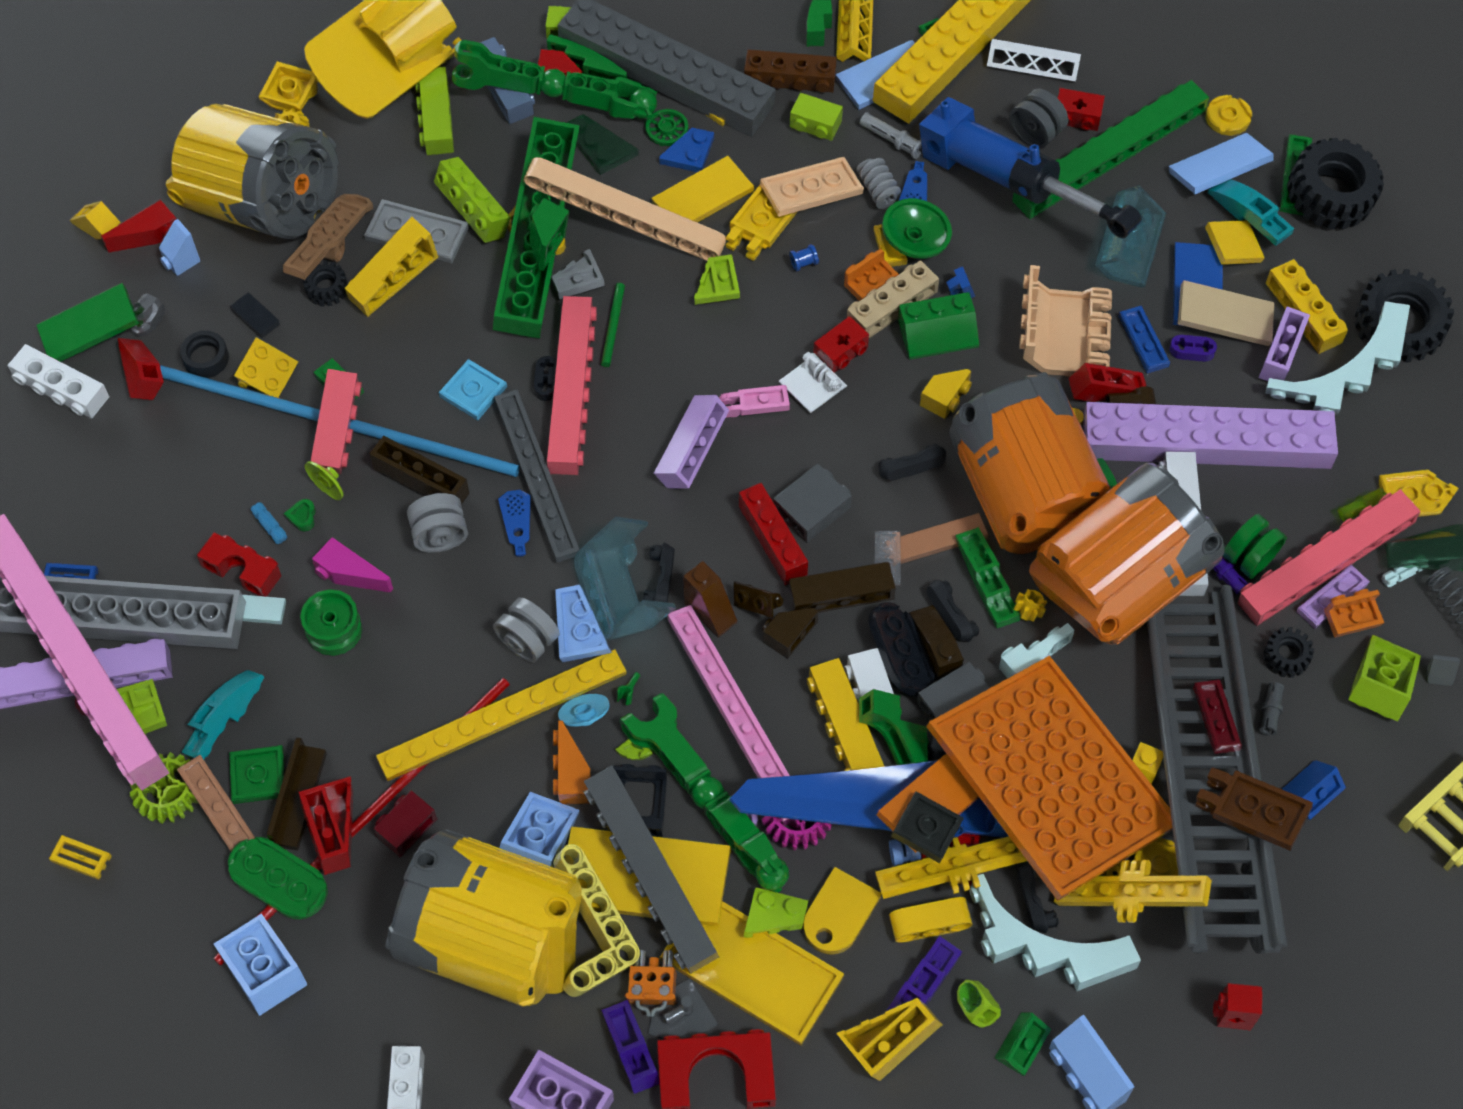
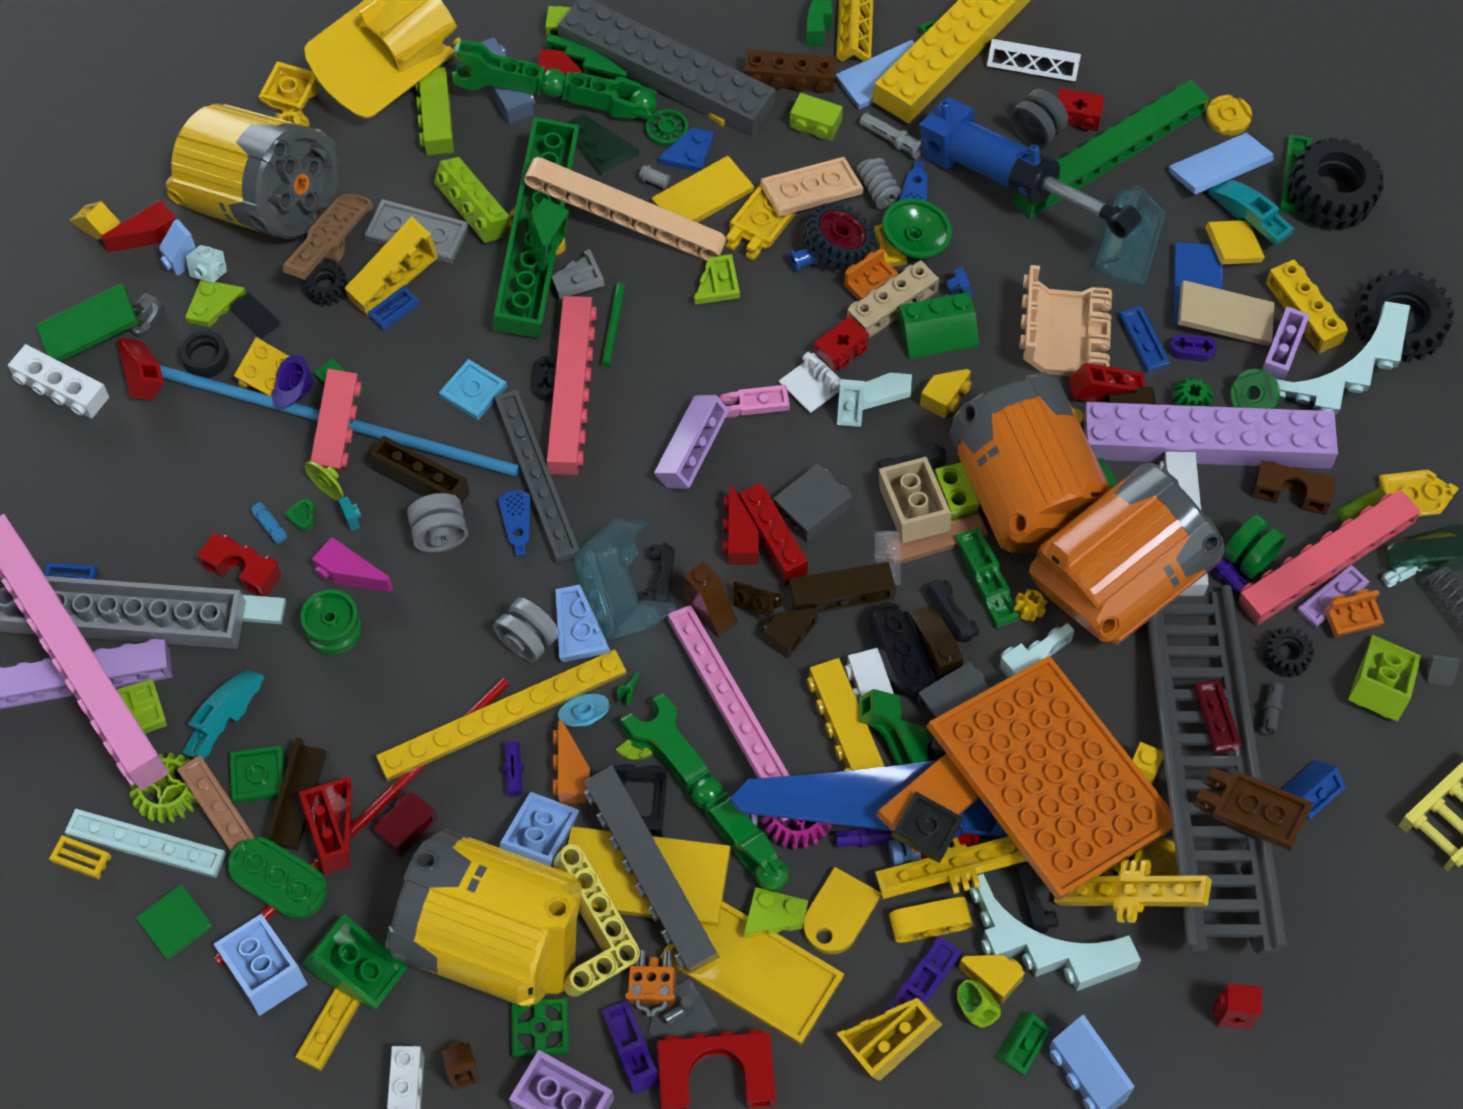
none -> light aqua tile [64,809,226,878]
none -> green tile [136,884,213,961]
none -> lime wing [185,280,246,327]
none -> light aqua brick [186,245,227,283]
none -> dark purple piece [272,355,314,408]
none -> yellow tile [295,989,360,1071]
none -> green slope [302,914,408,1010]
none -> teal plate [339,496,362,532]
none -> blue tile [367,286,420,332]
none -> reddish brown slope [442,1042,481,1090]
none -> dark purple pin [503,741,524,797]
none -> green piece [512,998,570,1059]
none -> light grey pin [639,165,670,189]
none -> red slope [723,486,759,565]
none -> black wheel [803,203,875,270]
none -> dark purple pin [835,827,891,848]
none -> light aqua piece [837,373,912,427]
none -> tan brick [879,456,951,544]
none -> lime brick [934,462,980,521]
none -> yellow slope [958,955,1025,1005]
none -> green gear [1172,375,1215,407]
none -> green tile [1230,369,1280,409]
none -> reddish brown arch [1252,460,1336,516]

